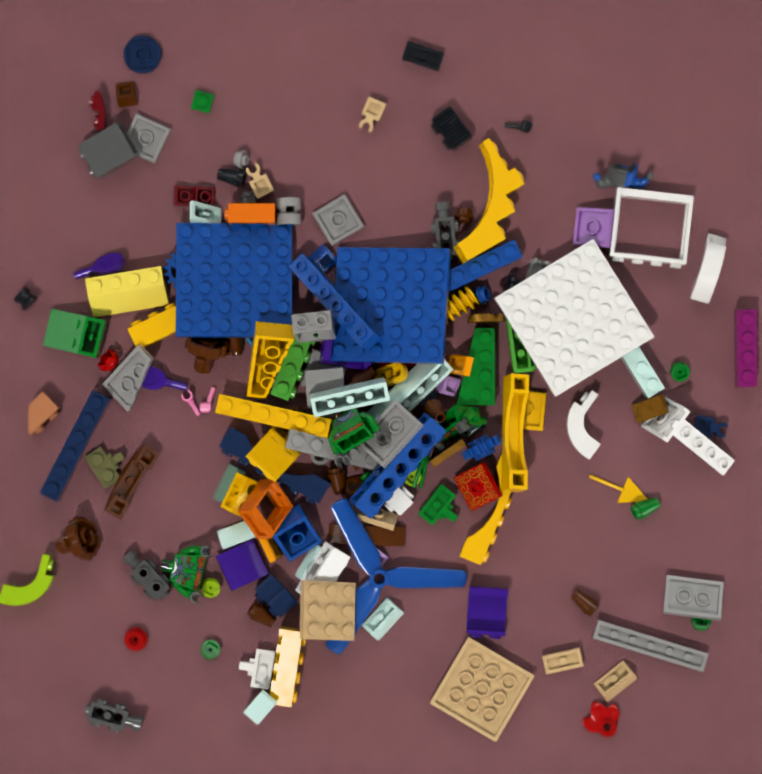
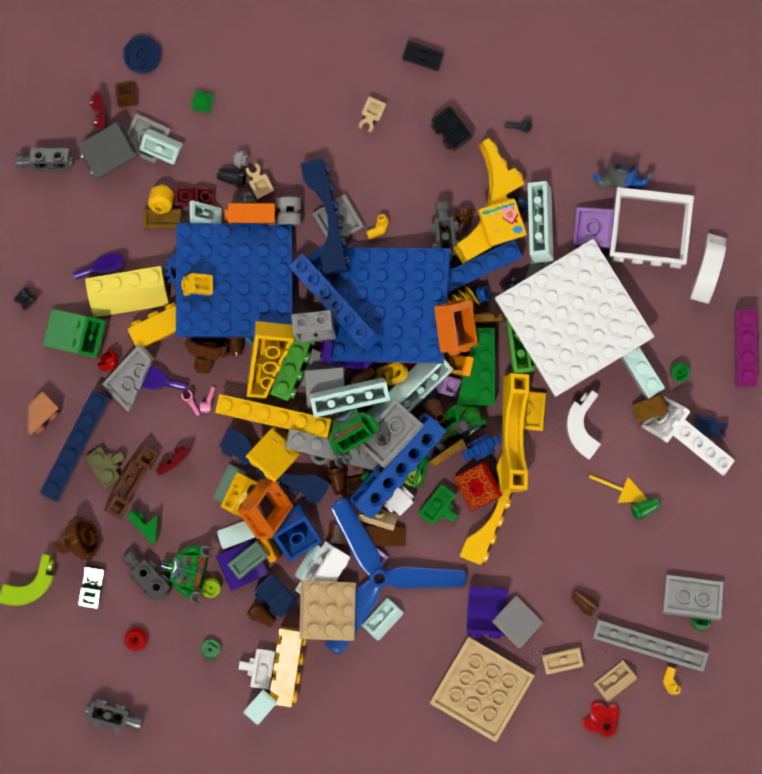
none -> dark grey brick [15,147,75,173]
none -> slope [79,565,105,609]
none -> green slope [127,511,159,545]
none -> light aqua slope [139,129,183,165]
none -> pearl gold tile [143,209,182,229]
none -> yellow head [148,185,174,214]
none -> dark red slope [156,445,191,476]
none -> yellow bracket [181,273,213,296]
none -> sand green tile [227,541,270,580]
none -> dark blue arch [300,158,351,277]
none -> yellow arm [366,214,389,240]
none -> orange window [434,299,478,355]
none -> yellow tile [478,199,527,247]
none -> light grey tile [492,596,543,649]
none -> dark blue plate [514,195,527,214]
none -> light aqua brick [528,181,554,263]
none -> yellow arm [663,666,681,695]

